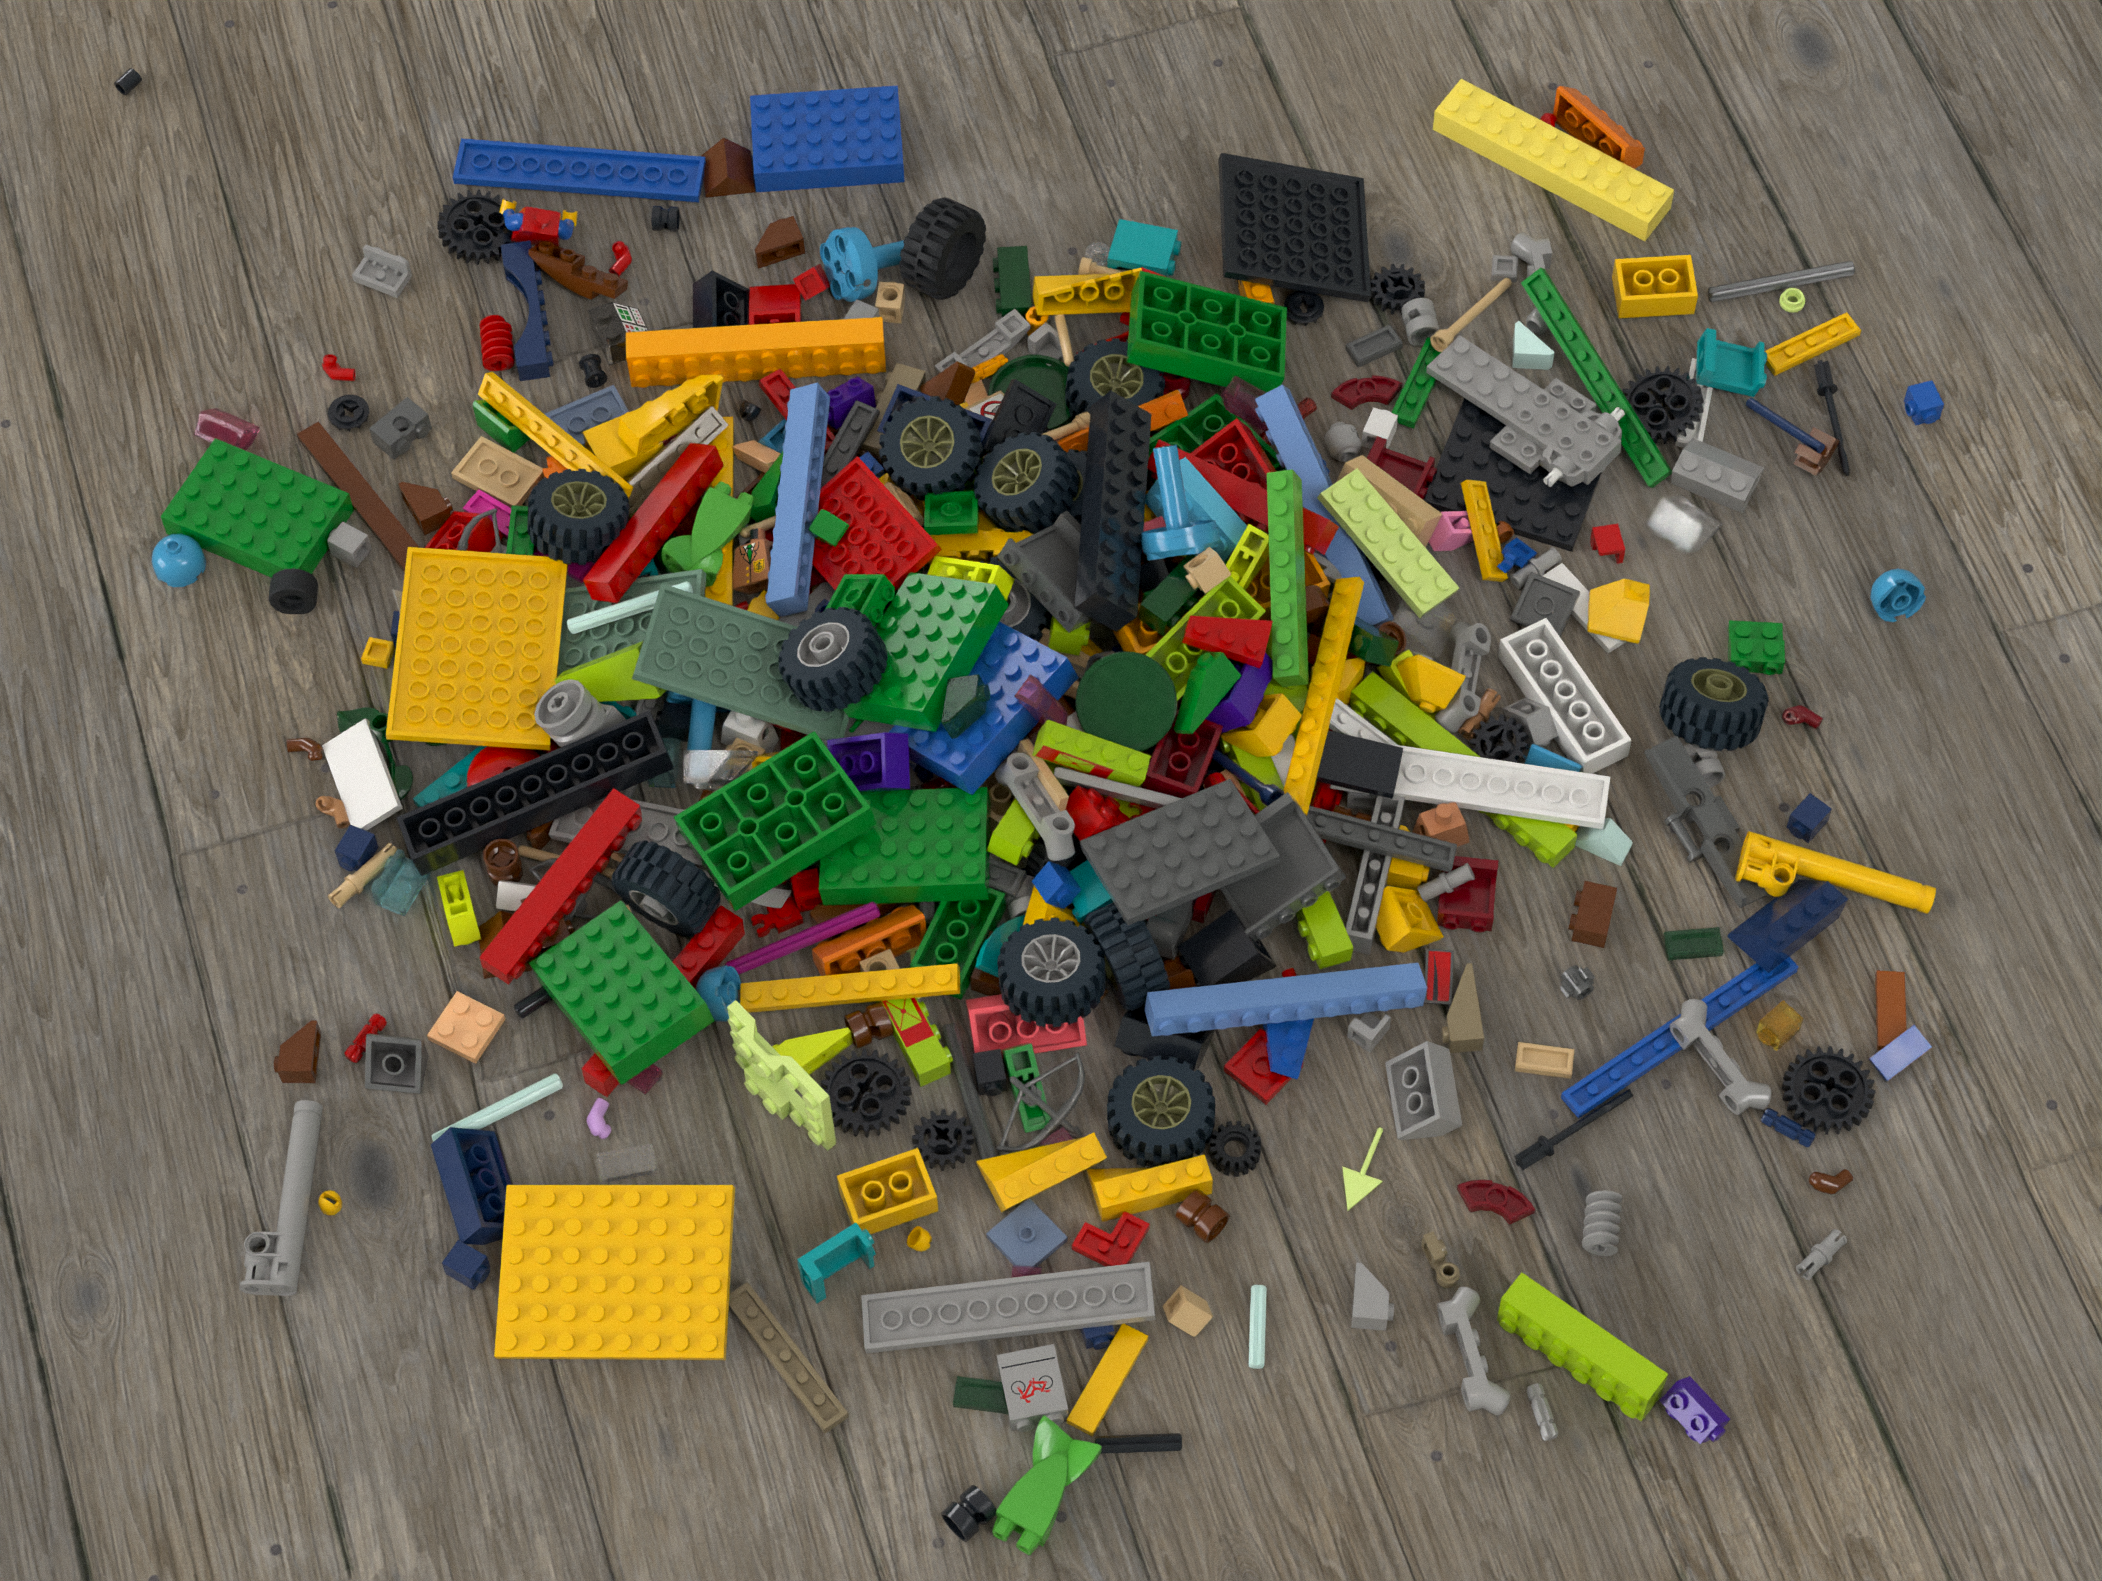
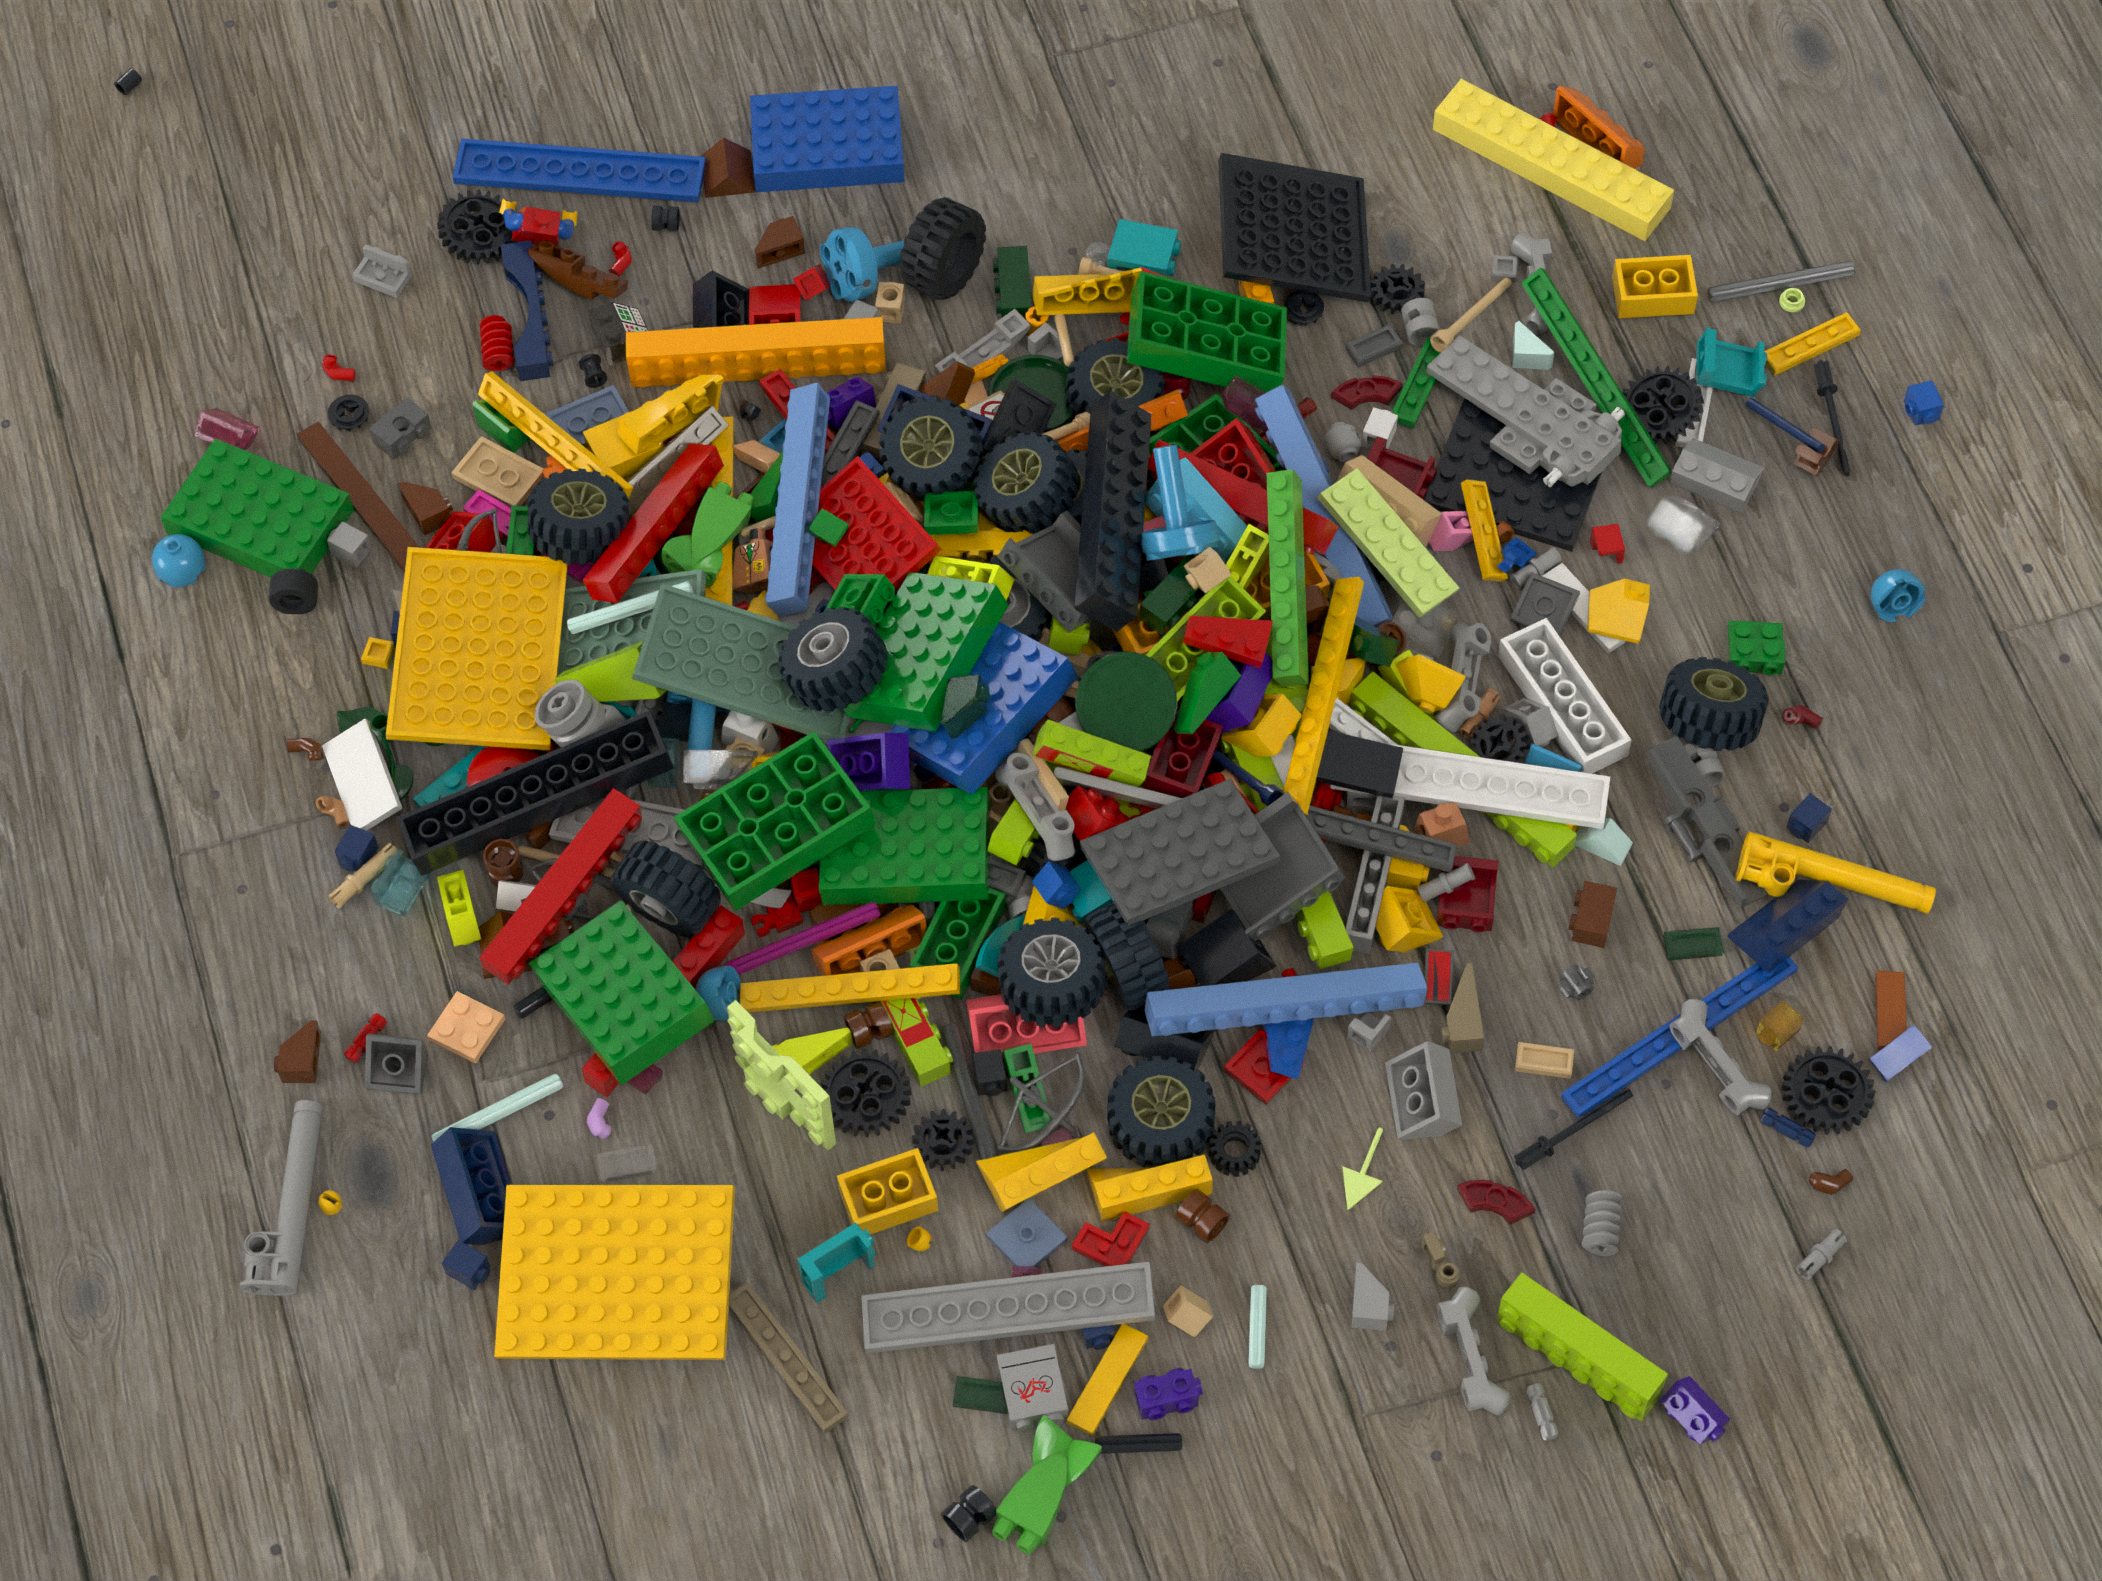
clear pink brick [1014,674,1067,726] -> none
none -> dark purple brick [1134,1368,1203,1420]

